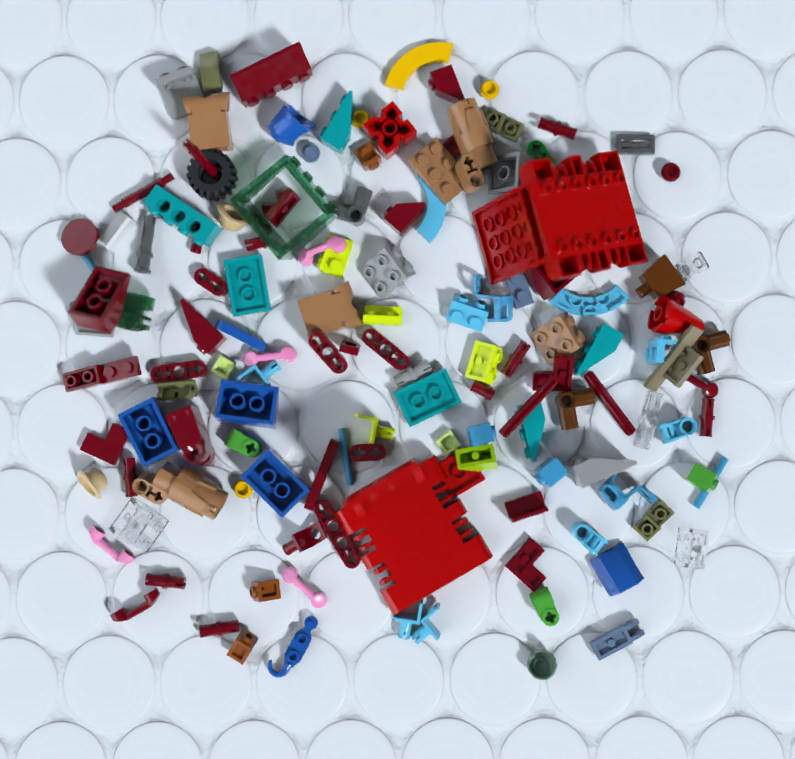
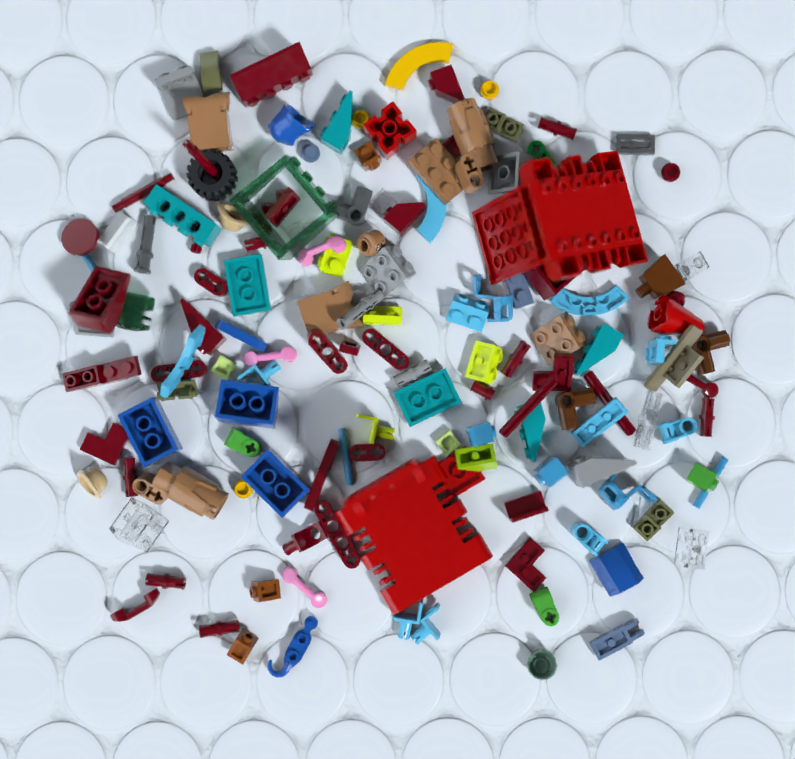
bright pink bar [89,525,136,564] -> none
dark red piece [165,405,215,465] -> none
none -> medium azure tile [160,325,206,399]
none -> light grey pin [337,290,384,329]
none -> medium nougat head [357,229,386,257]
none -> medium azure tile [571,397,629,448]

